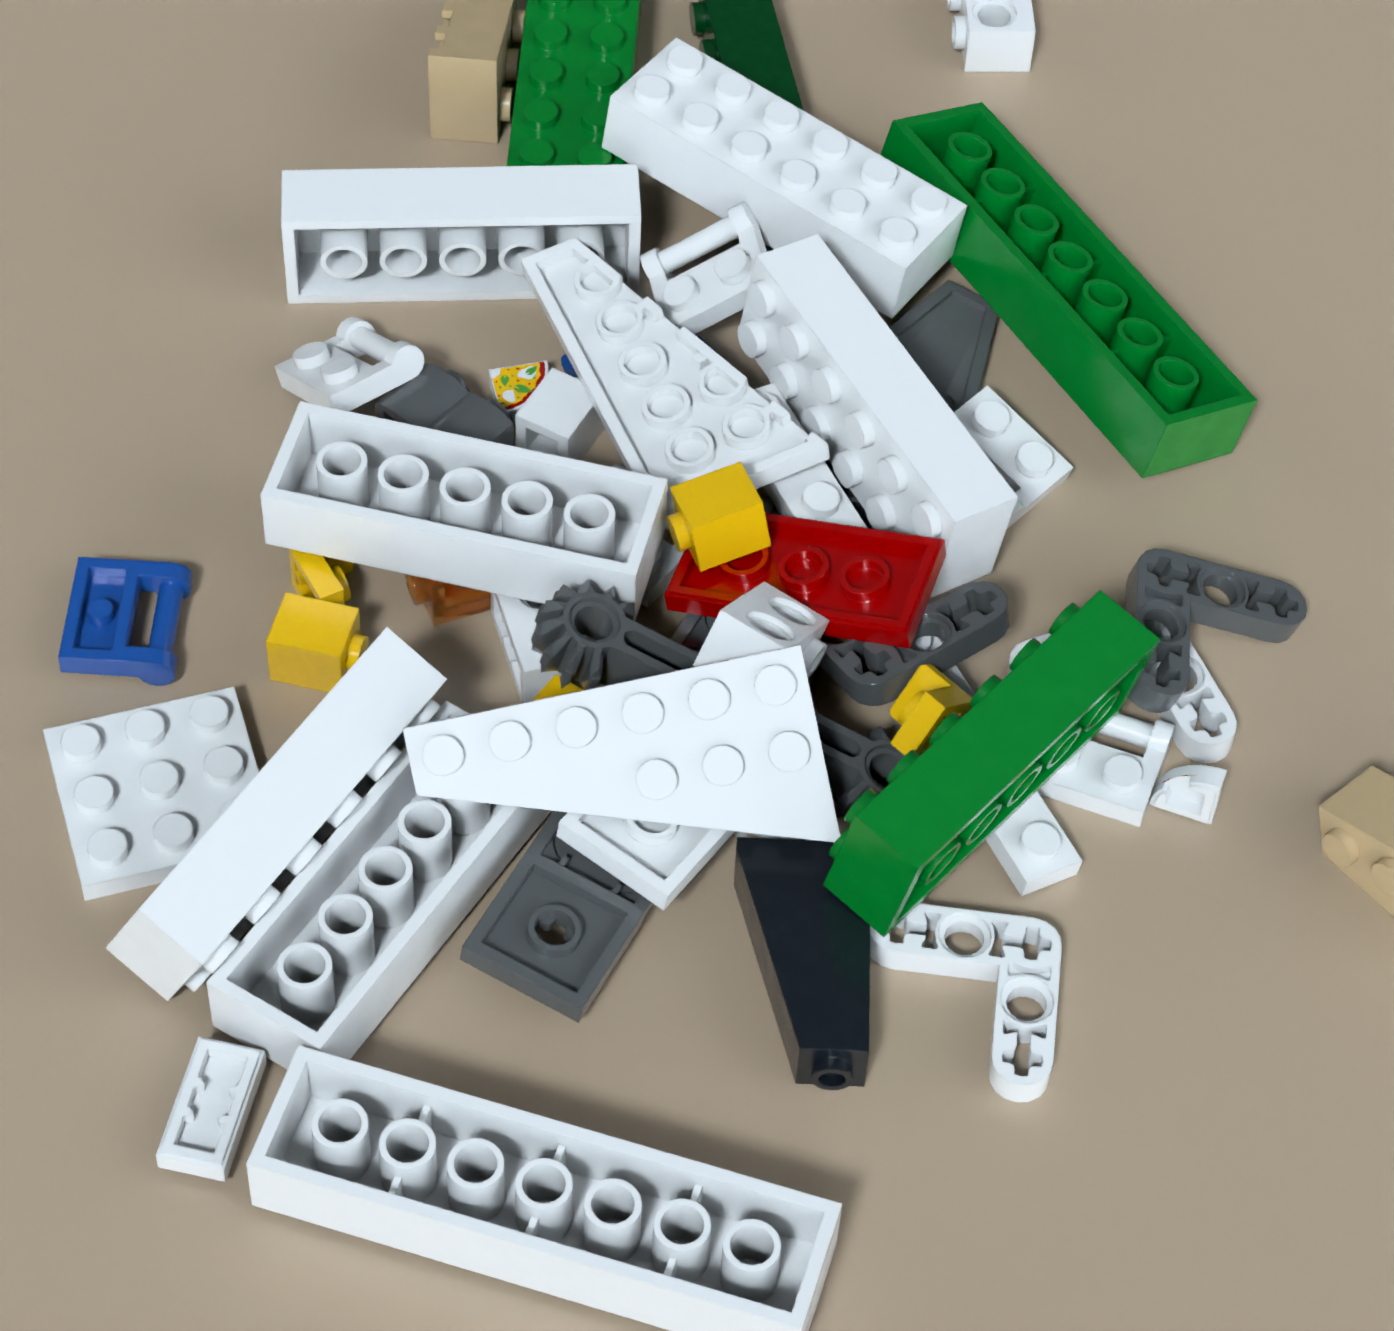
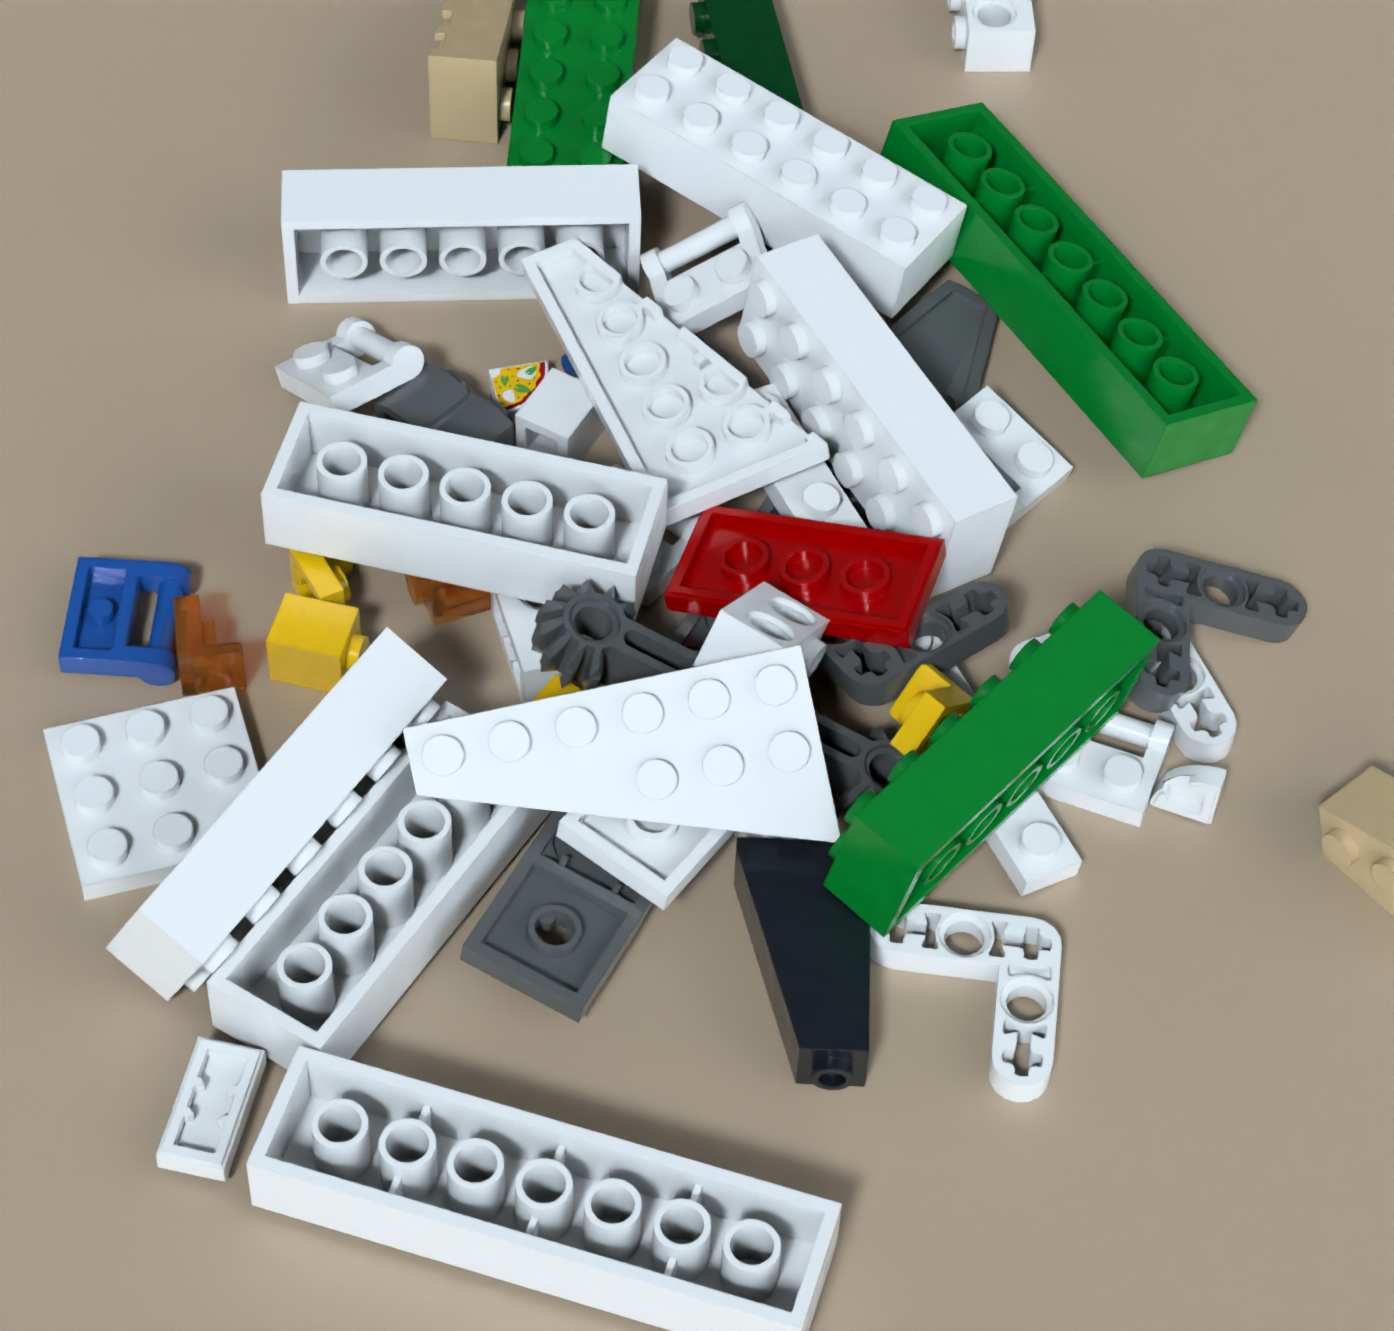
yellow brick [666,461,771,572] -> none
none -> clear orange bracket [173,595,247,696]

